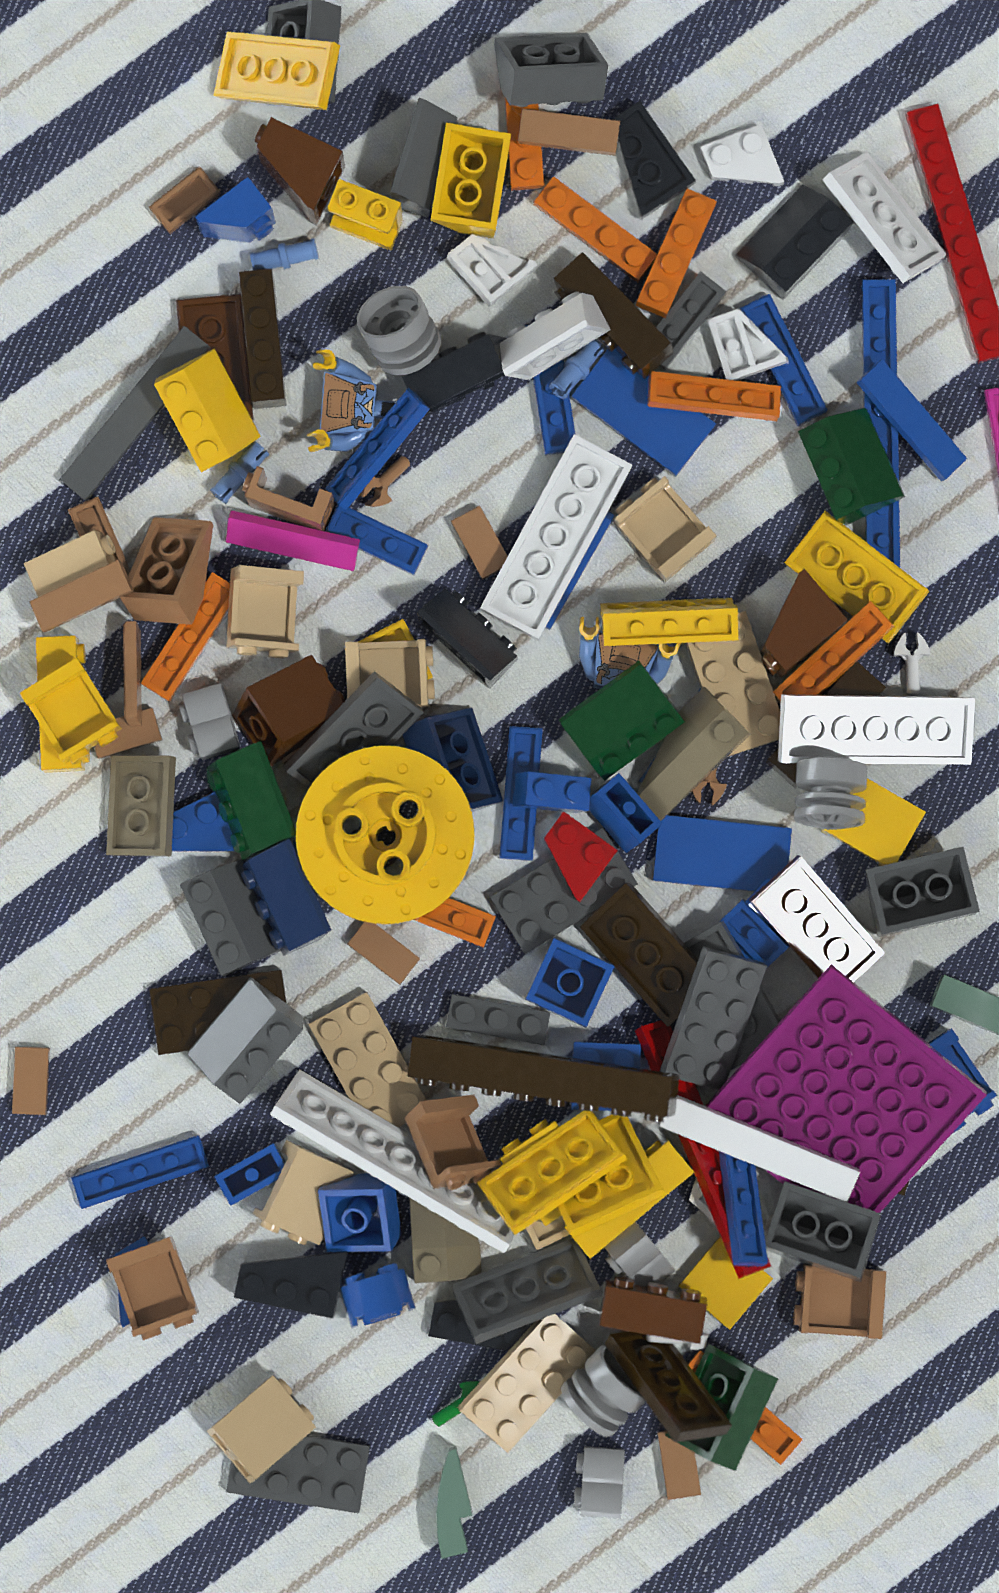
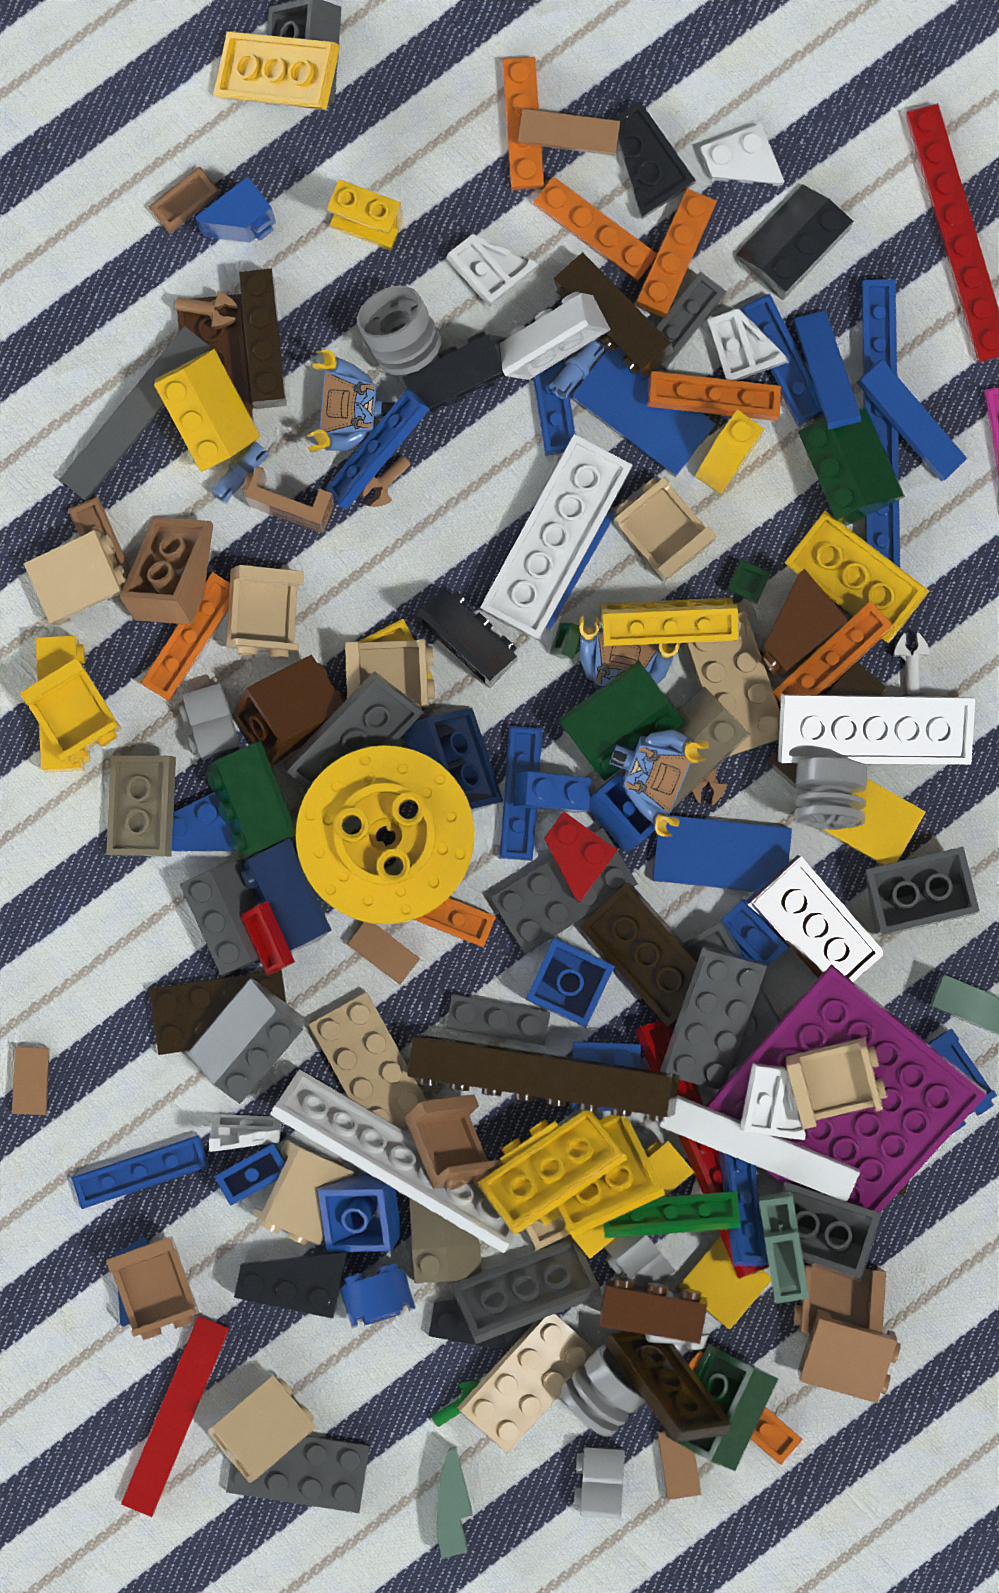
medium nougat tile [29,560,134,632] -> none
medium nougat tile [94,708,162,759] -> none
medium nougat tile [123,621,142,726] -> none
dark pink tile [226,510,360,571] -> none
medium blue pin [250,238,319,270] -> none
reddish brown slope [254,117,345,225] -> none
blue tile [325,505,428,576] -> none
dark grey slope [390,98,458,218] -> none
yellow slope [430,123,511,239] -> none
medium nougat tile [451,506,508,580] -> none
dark grey slope [494,33,608,107] -> none
white plate [822,152,947,283] -> none
none -> red tile [121,1315,230,1517]
none -> medium nougat bar [175,291,238,329]
none -> white wing [209,1114,282,1151]
none -> red tile [240,901,295,976]
none -> dark green plate [550,623,581,659]
none -> green plate [603,1191,740,1239]
none -> torso [609,730,709,837]
none -> yellow slope [694,409,765,495]
none -> dark green plate [727,559,771,604]
none -> white wing [740,1063,806,1140]
none -> sand green slope [759,1191,809,1304]
none -> tan panel [786,1037,887,1129]
none -> blue tile [794,311,861,430]
none -> medium nougat panel [798,1309,900,1403]

